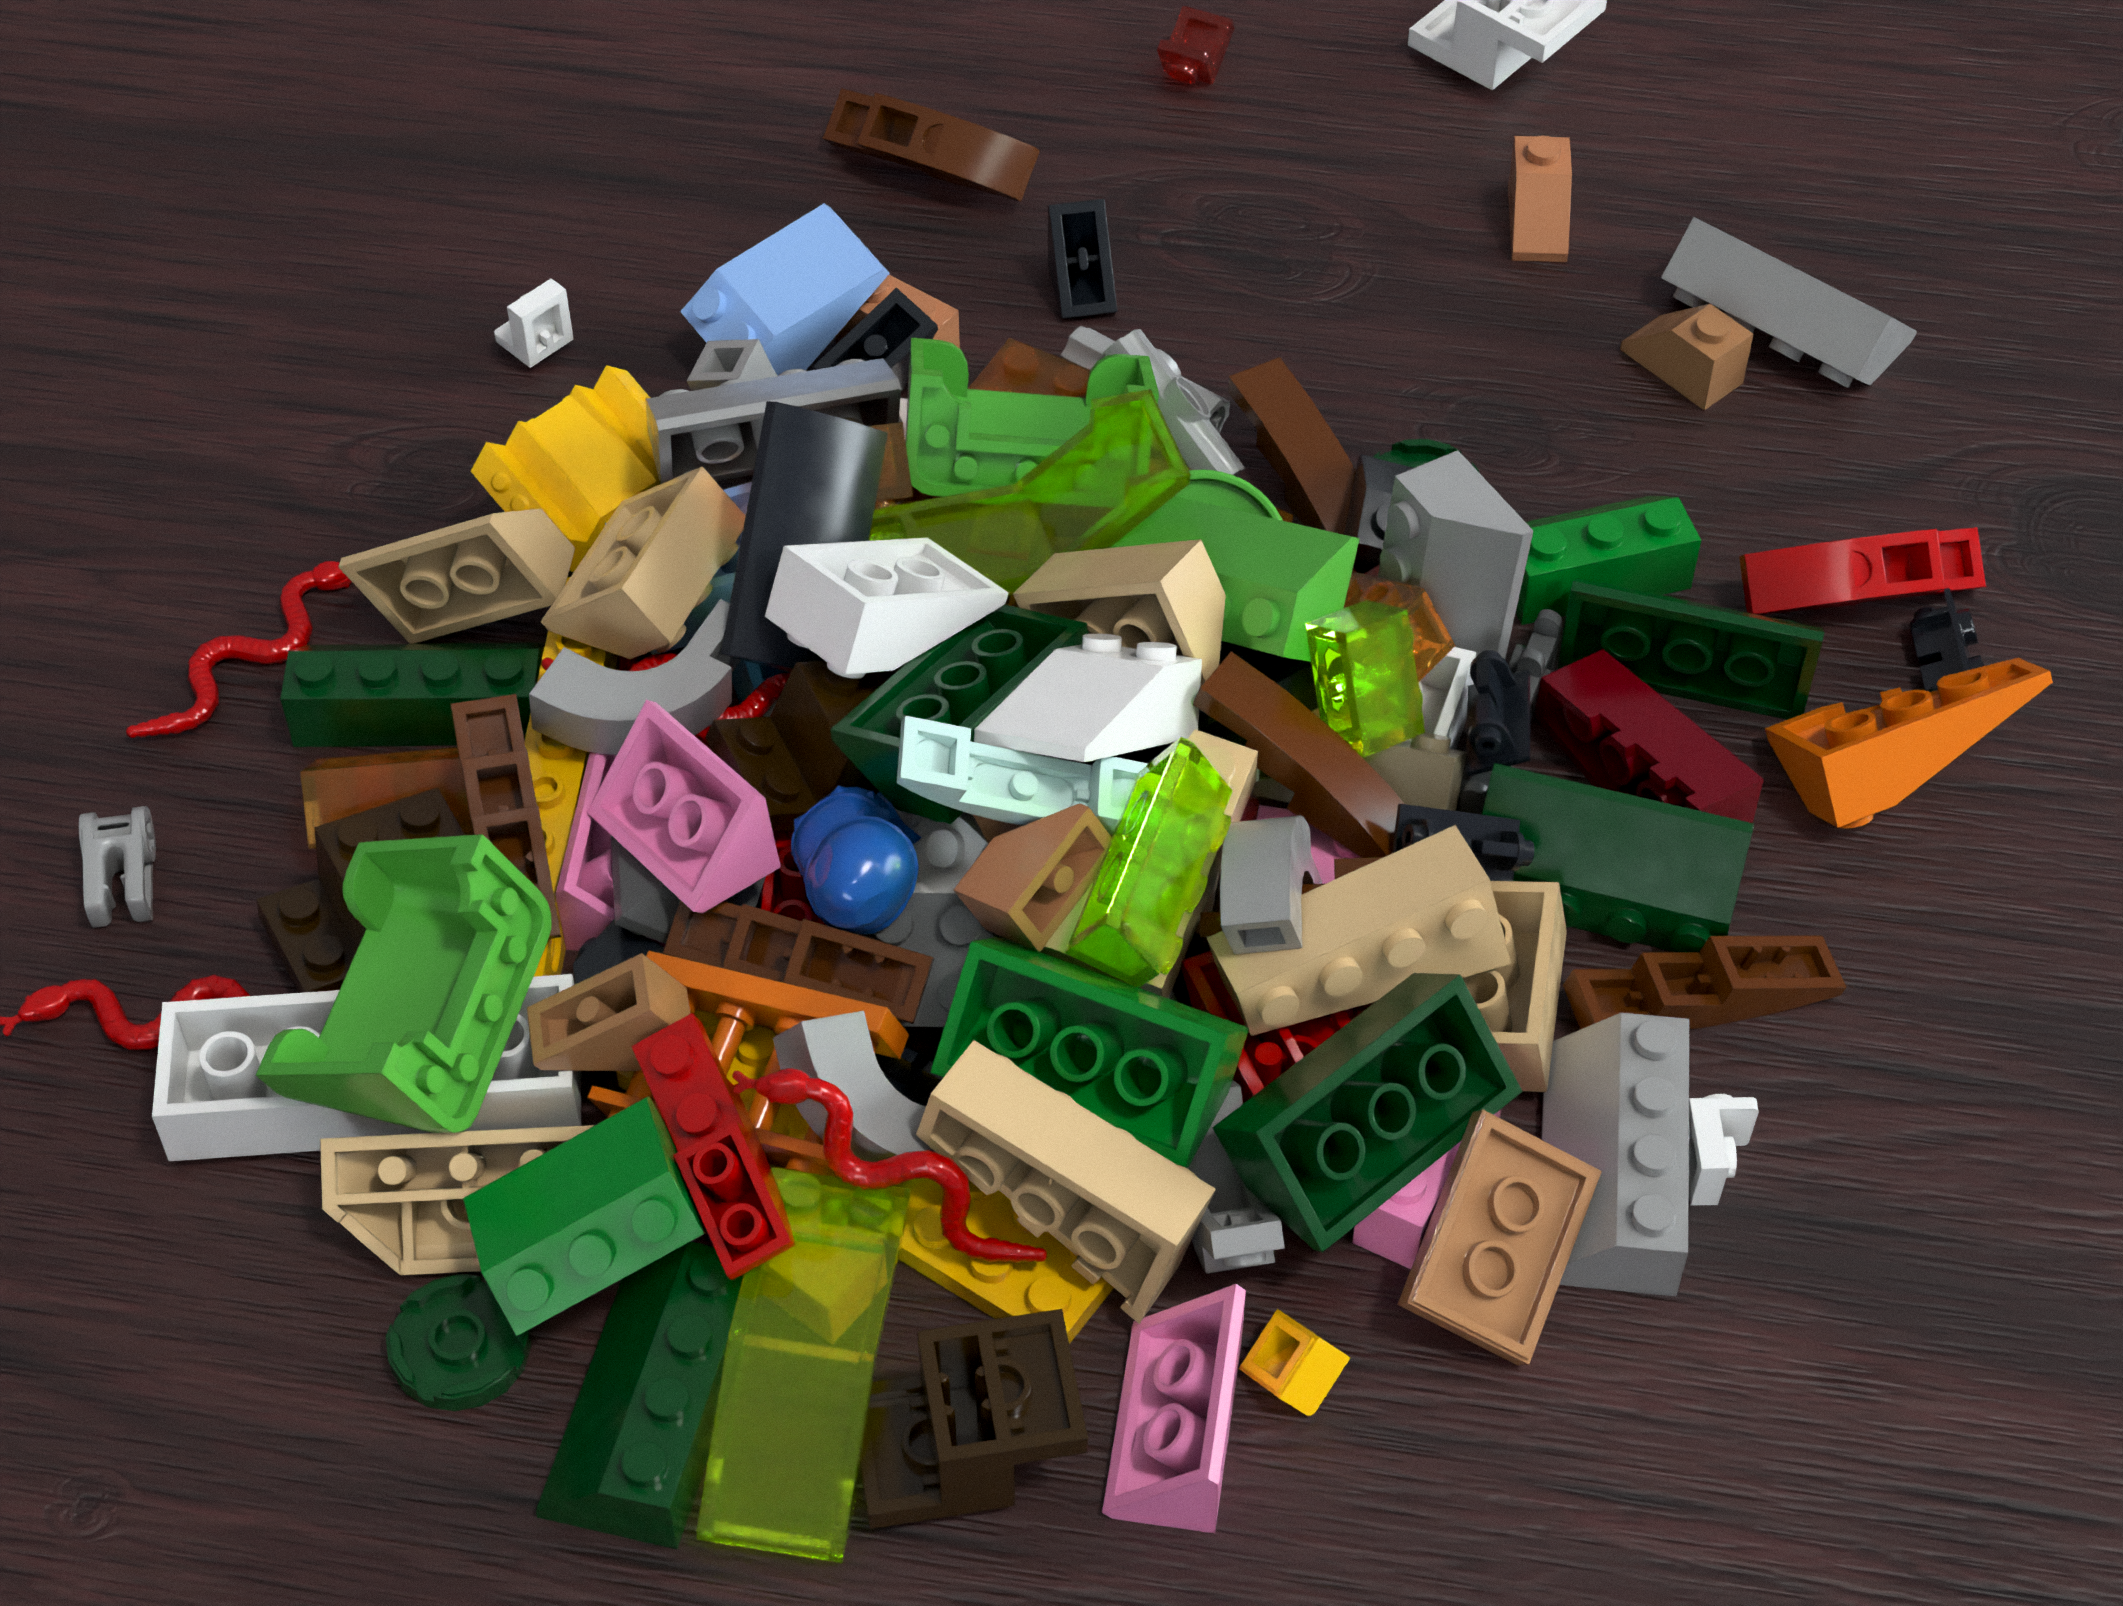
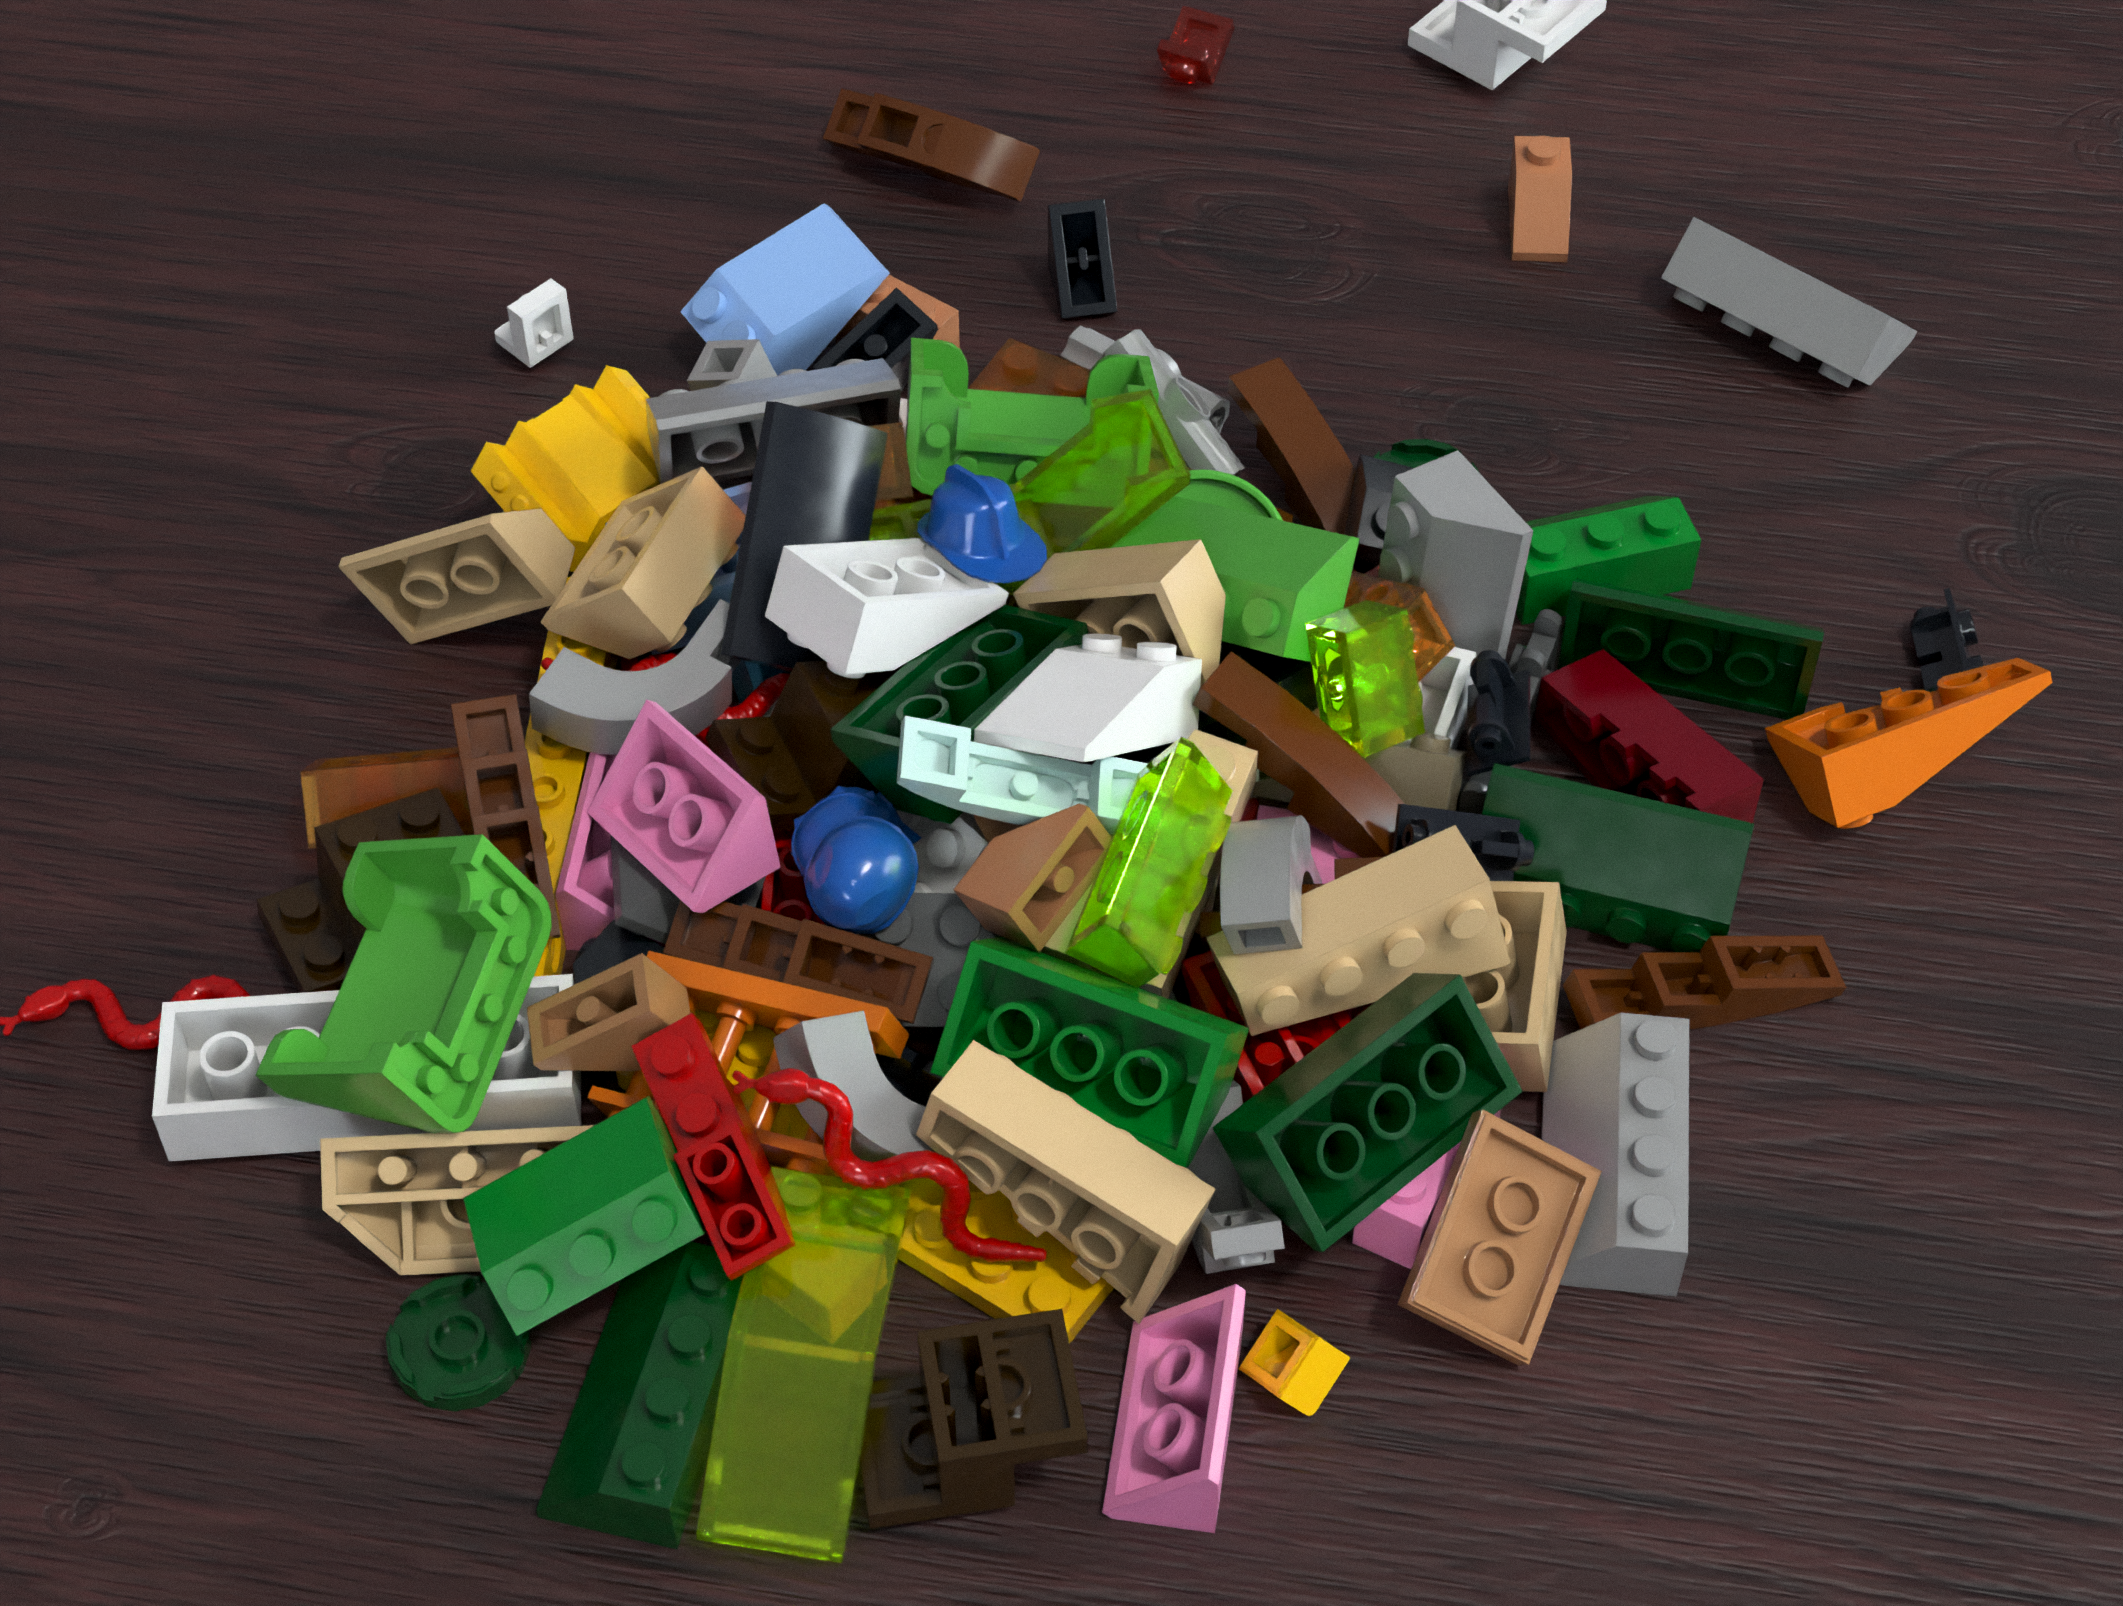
light grey piece [79,806,156,928] -> none
red animal [126,561,353,738] -> none
dark green slope [280,643,545,747] -> none
medium nougat slope [1620,304,1754,410] -> none
white bracket [1689,1094,1759,1206] -> none
red slope [1739,527,1986,615] -> none
none -> blue piece [918,464,1047,583]

